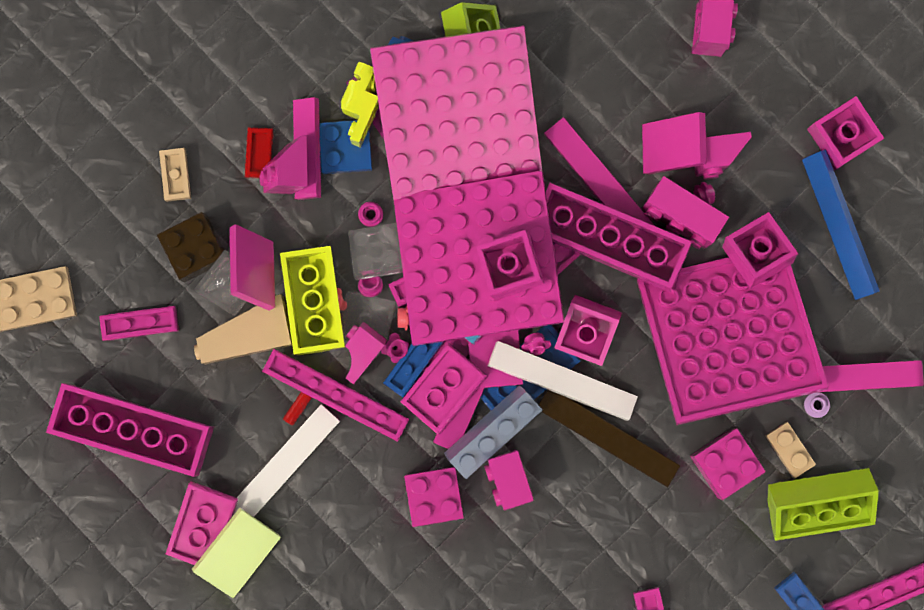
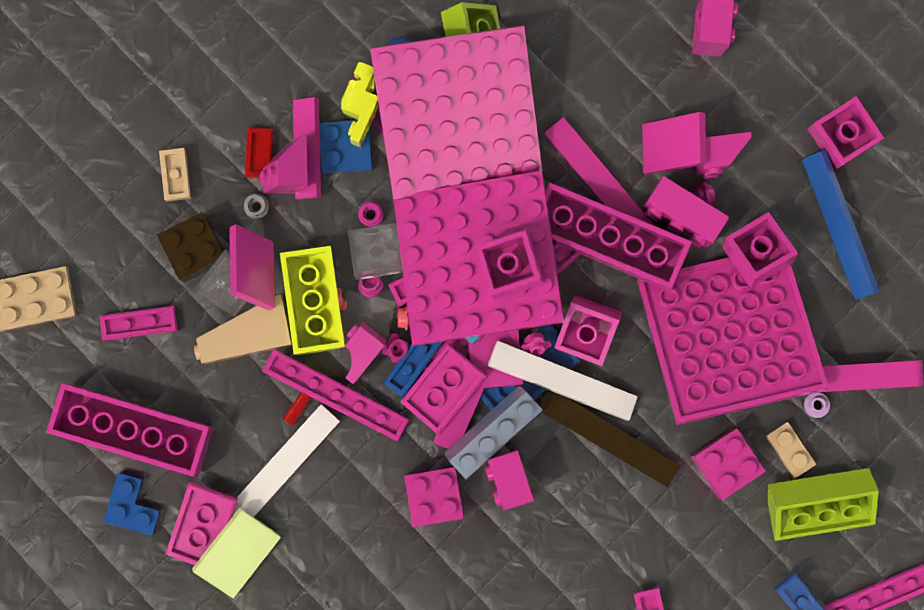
none -> blue plate [103,473,161,536]
none -> light grey plate [244,194,269,219]

